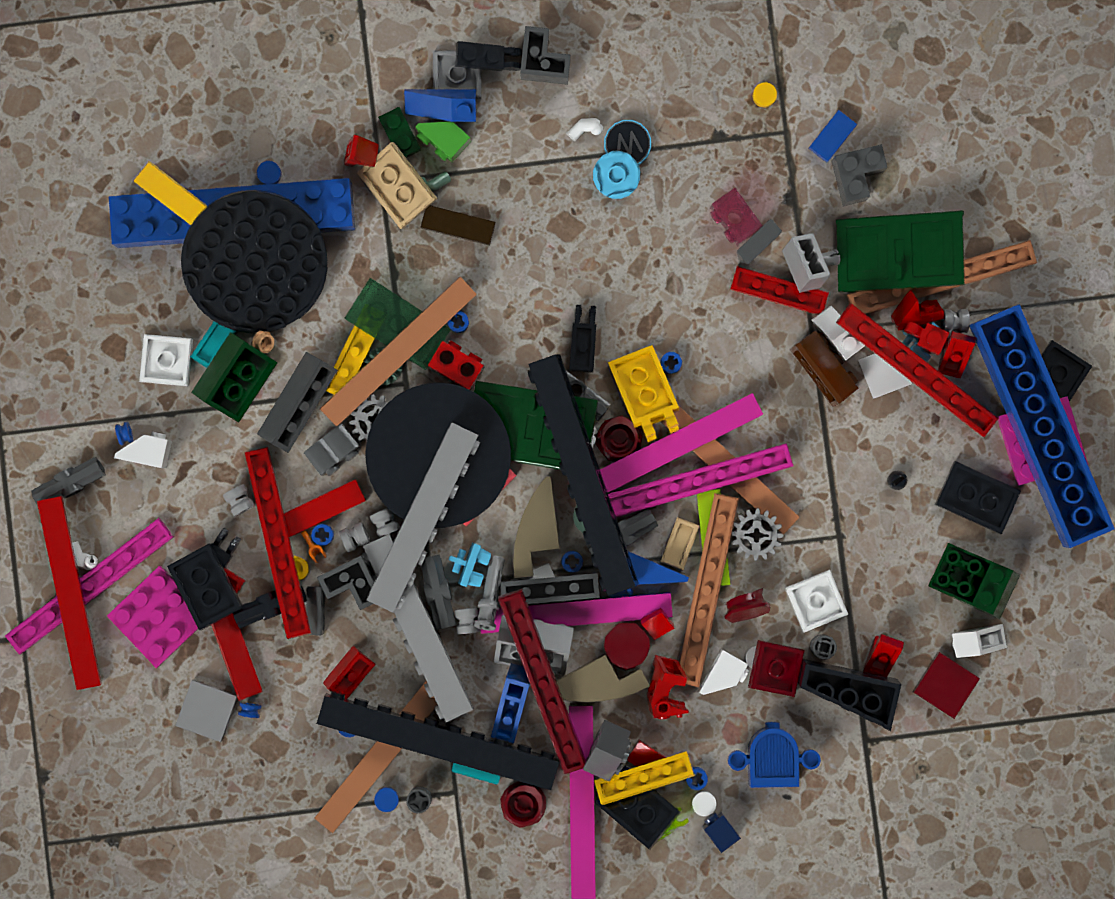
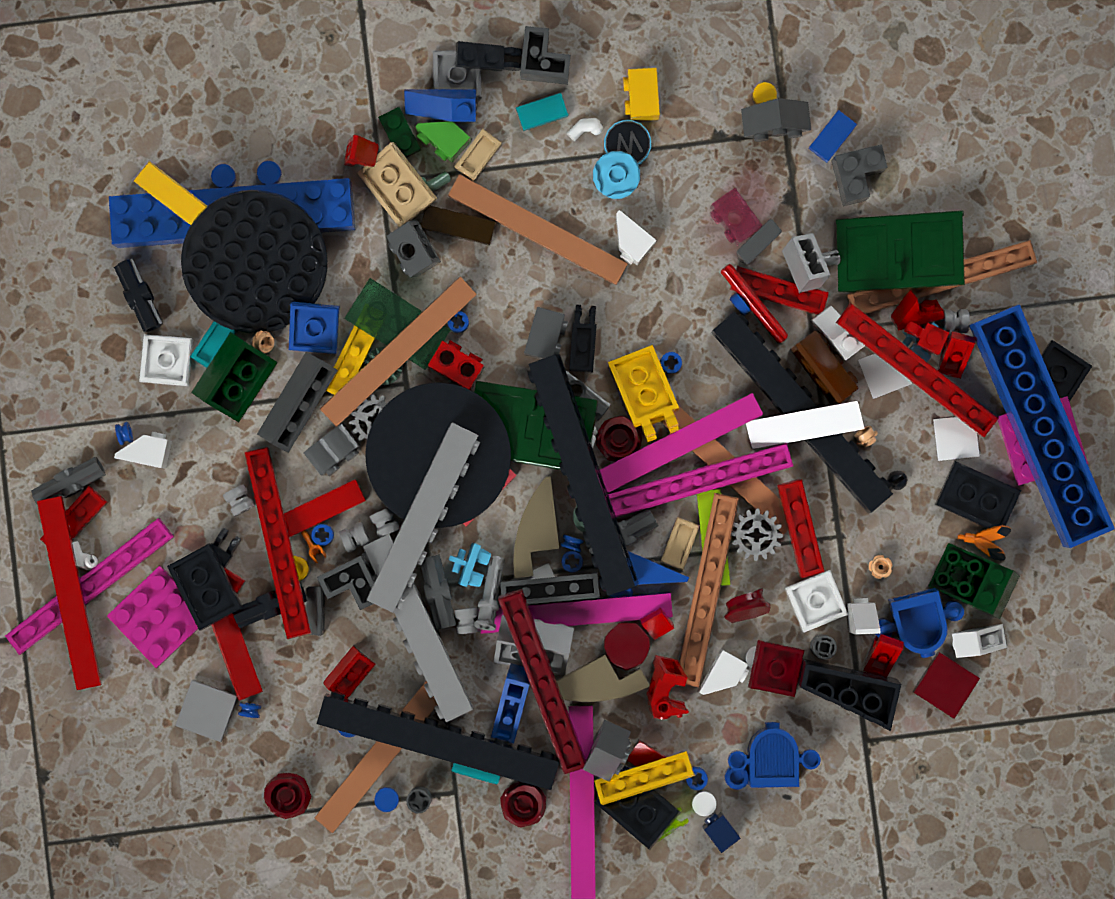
none -> red tile [40,486,108,545]
none -> black piece [114,259,163,333]
none -> blue tile [211,164,236,188]
none -> dark red hat [264,773,312,819]
none -> blue tile [289,302,340,354]
none -> dark grey brick [386,221,441,278]
none -> nougat tile [448,174,628,285]
none -> tan tile [454,129,502,182]
none -> teal tile [516,93,569,132]
none -> dark grey brick [524,307,568,360]
none -> blue bush [560,535,584,552]
none -> white slope [616,210,657,265]
none -> yellow brick [623,68,660,121]
none -> black brick [711,311,893,513]
none -> red axle [721,264,788,343]
none -> blue tile [724,767,749,790]
none -> blue tile [730,293,751,316]
none -> dark grey brick [741,98,811,142]
none -> white sticker [746,401,864,449]
none -> red tile [777,479,825,578]
none -> white slope [847,598,880,634]
none -> light nougat plate [854,426,878,447]
none -> light nougat plate [869,555,892,579]
none -> blue piece [876,588,964,658]
none -> white sticker [933,417,980,461]
none -> orange piece [957,525,1011,561]

